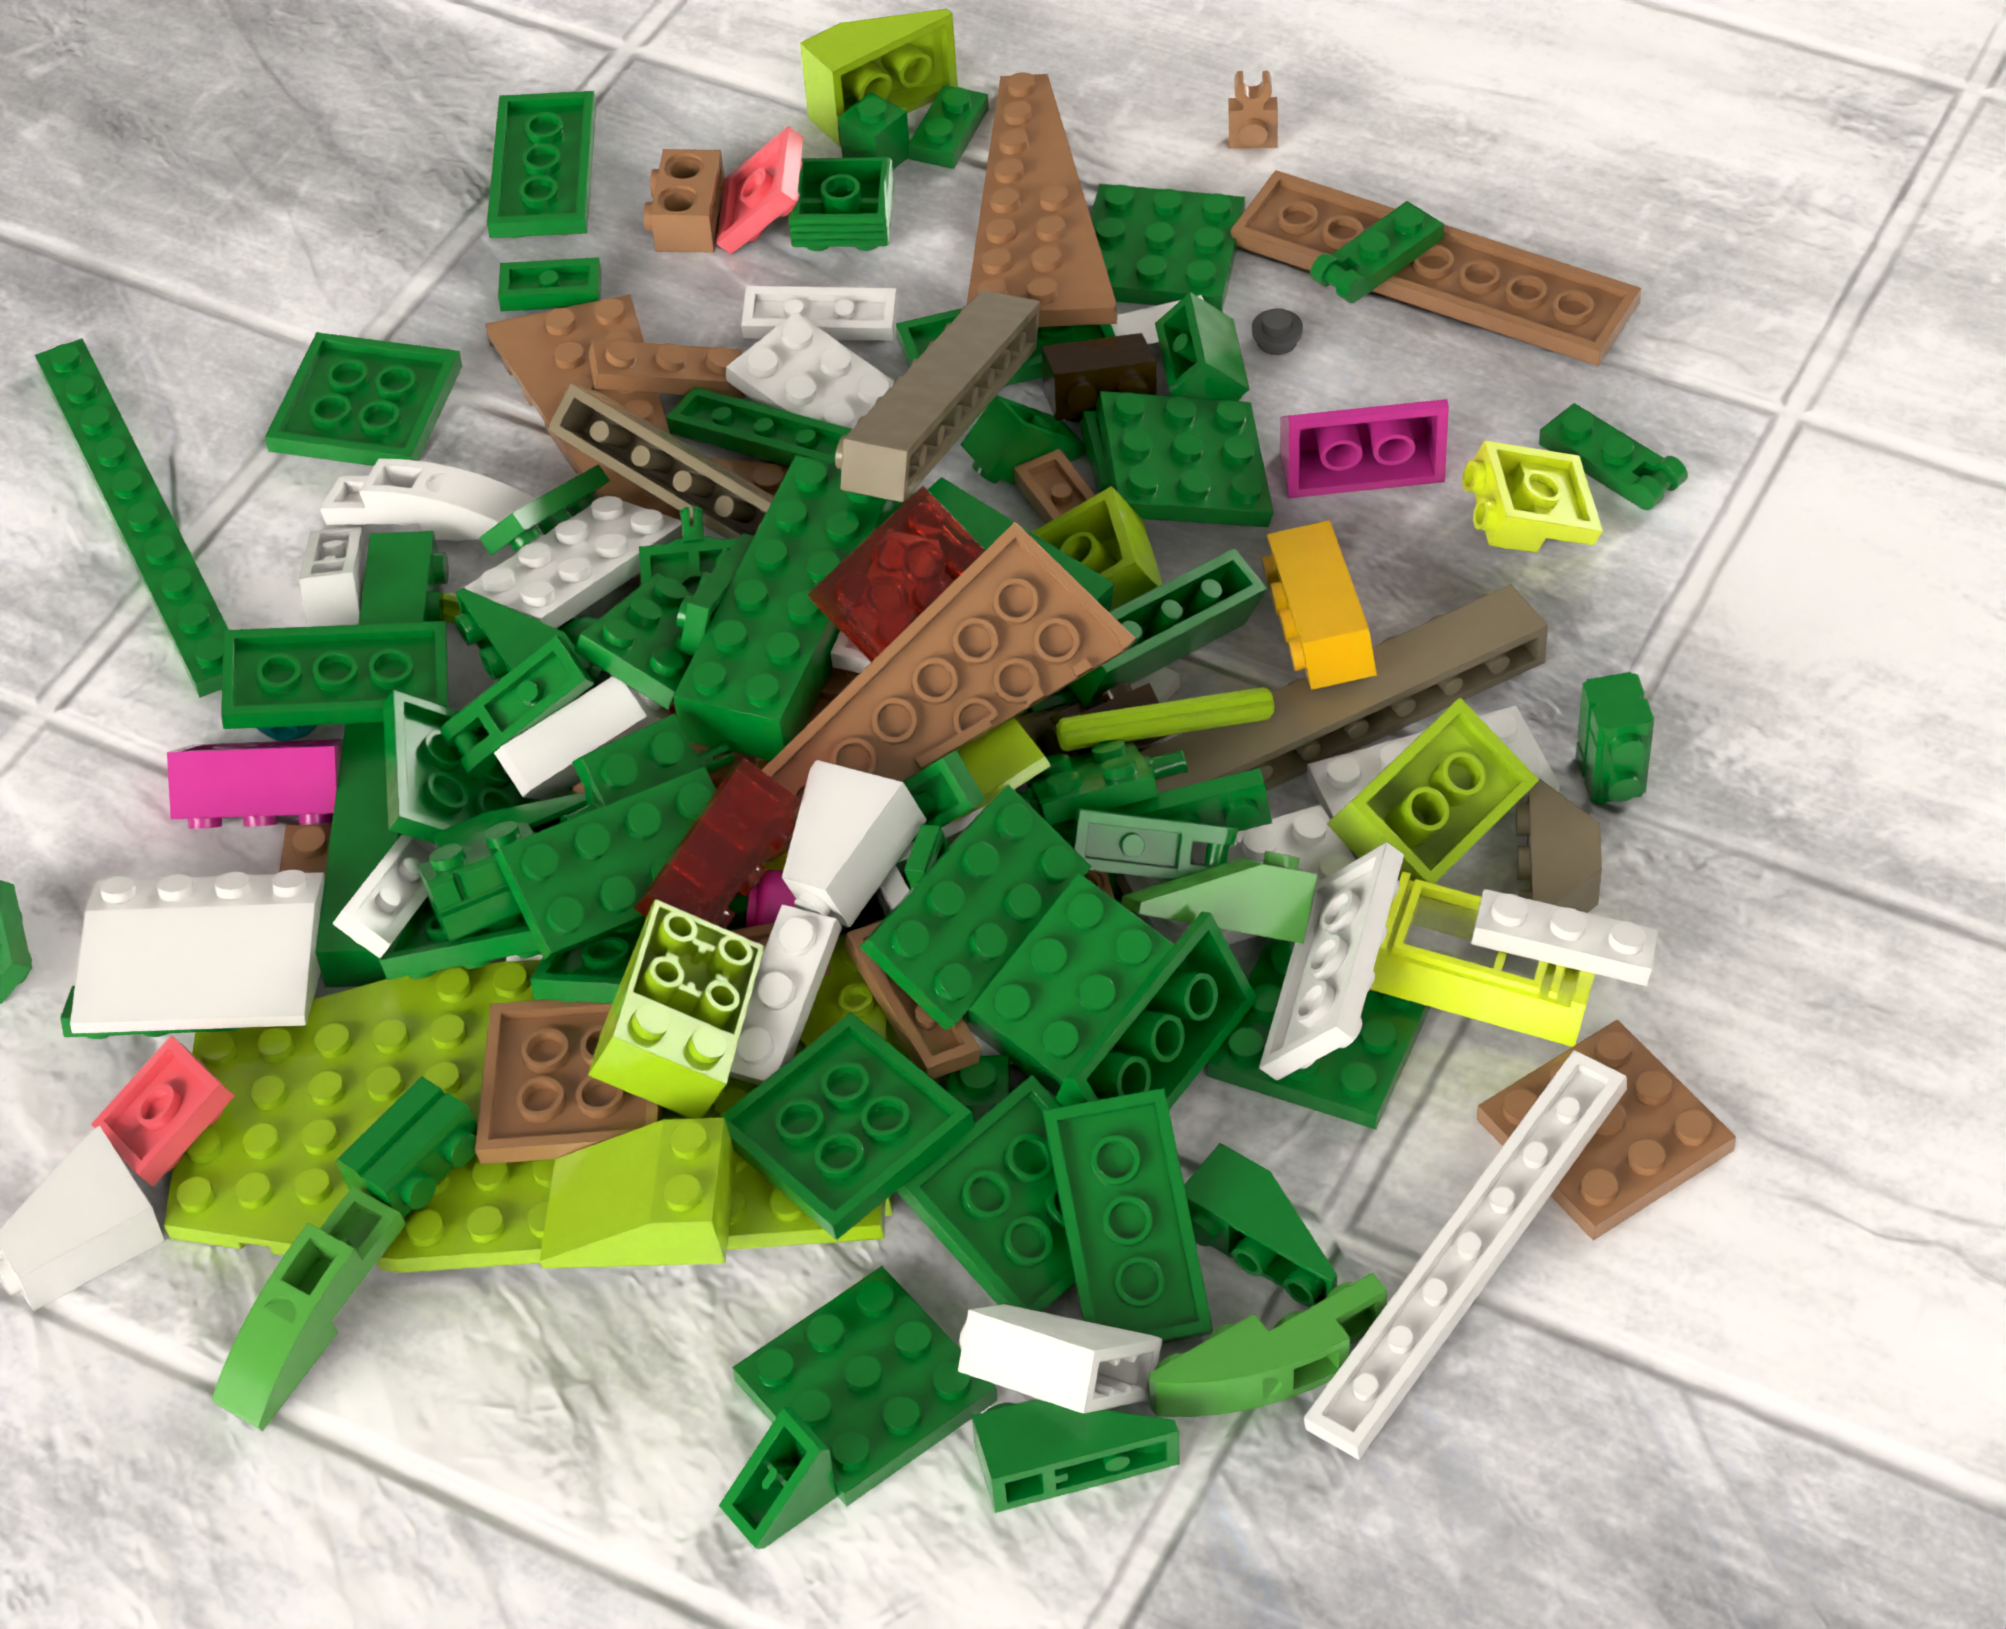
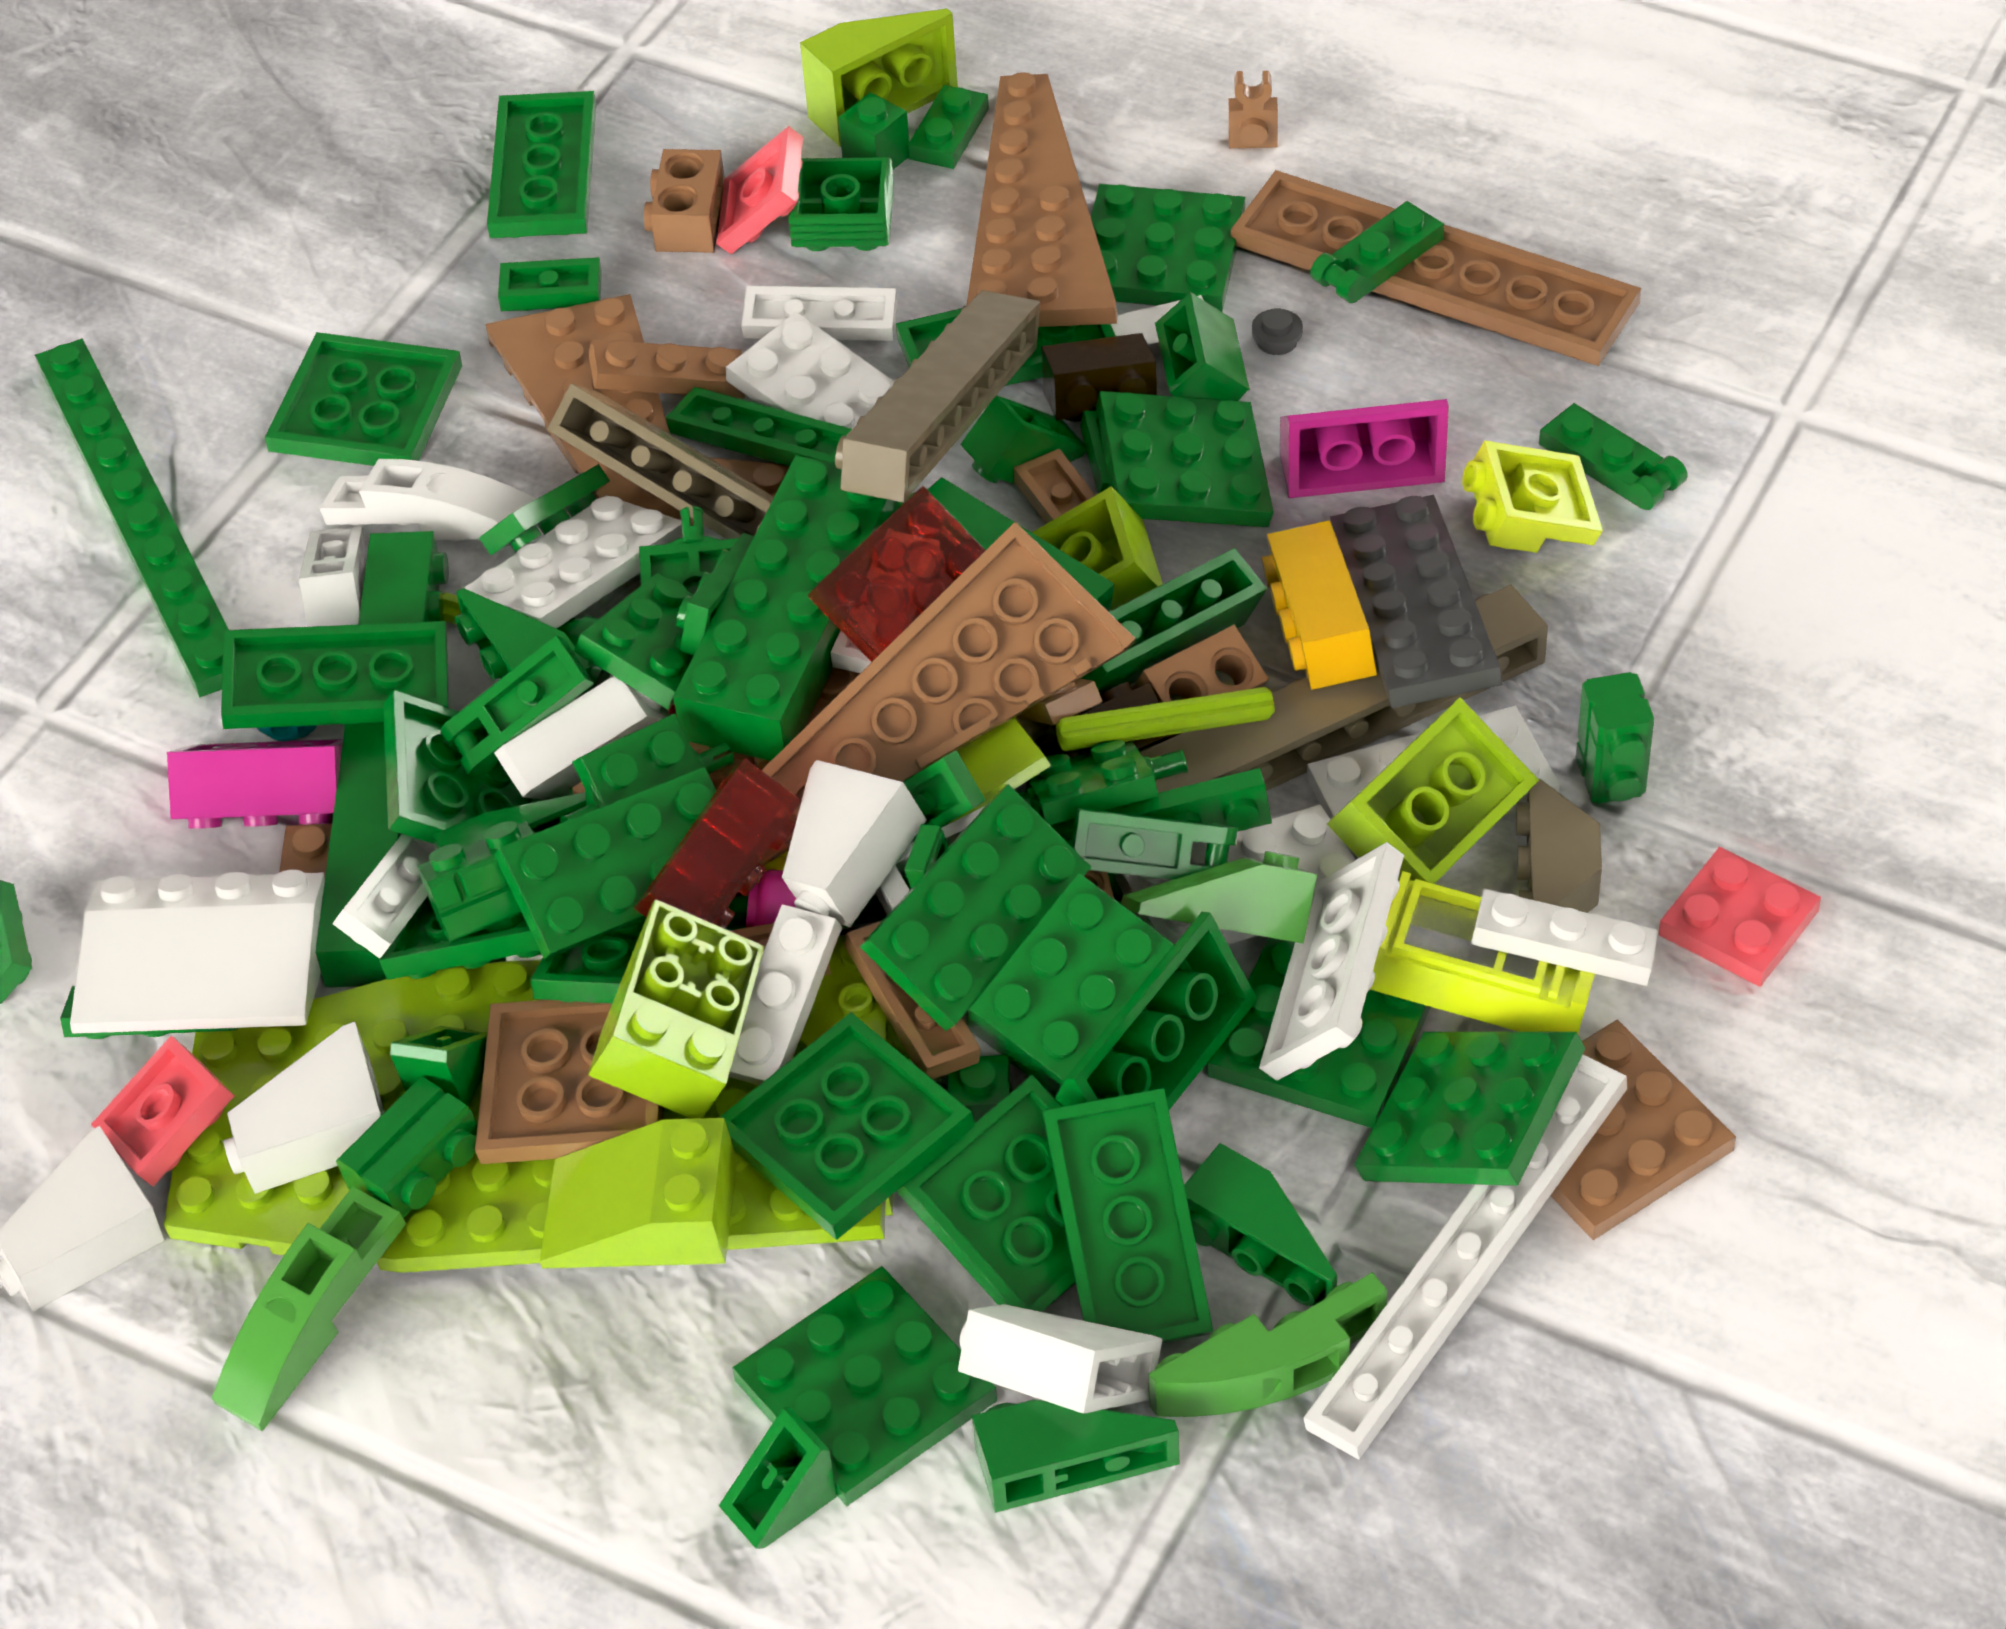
none -> white slope [223,1022,385,1194]
none -> green slope [390,1026,487,1107]
none -> medium nougat plate [1016,679,1103,725]
none -> medium nougat brick [1132,624,1269,742]
none -> dark grey plate [1330,495,1503,709]
none -> green plate [1354,1032,1586,1186]
none -> coral plate [1659,846,1821,987]

